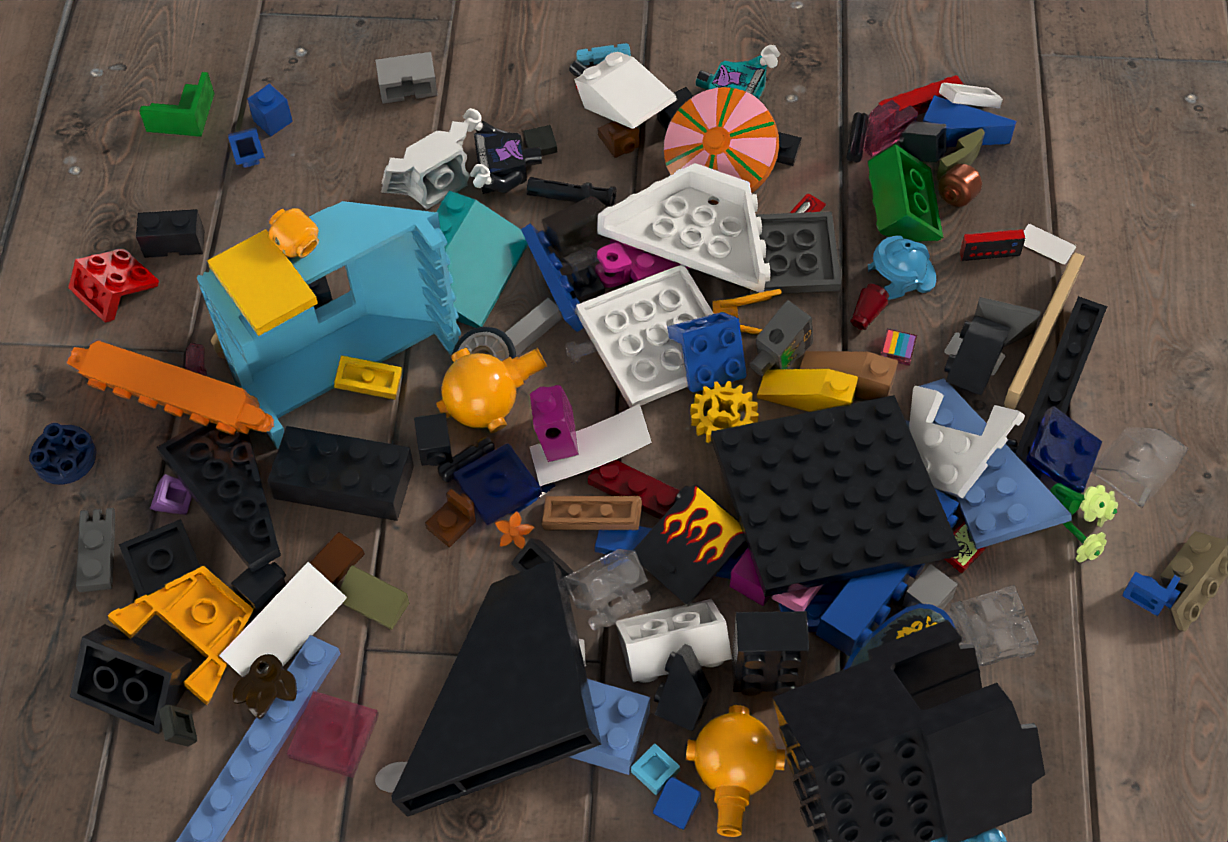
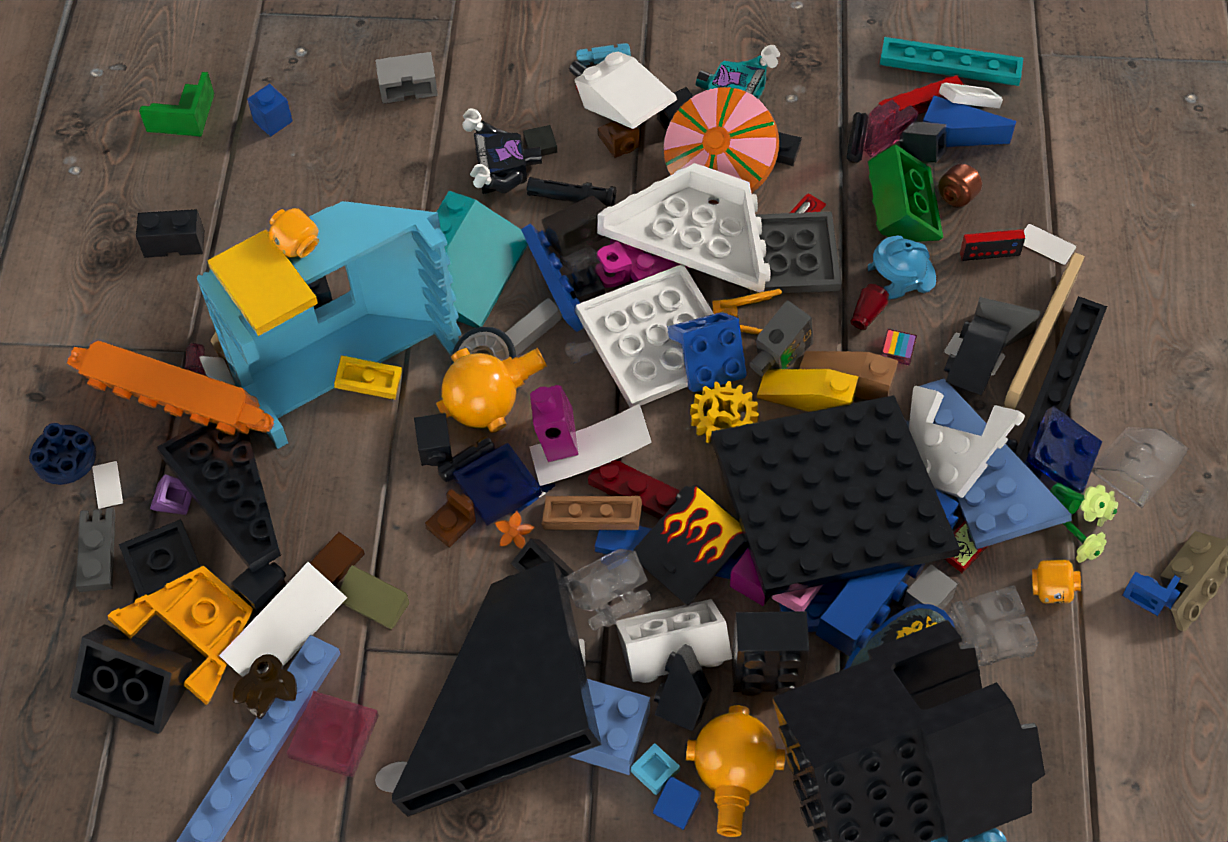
red bracket [68,249,159,322] -> none
pearl dark grey tile [159,705,197,747] -> none
blue brick [228,127,265,168] -> none
black brick [268,426,414,521] -> none
white slope [381,121,469,210] -> none
olive slope [936,128,985,180] -> none
none -> white sticker [92,461,123,509]
none -> white sticker [199,356,235,386]
none -> teal plate [880,37,1024,86]
none -> light orange head [1032,560,1081,603]

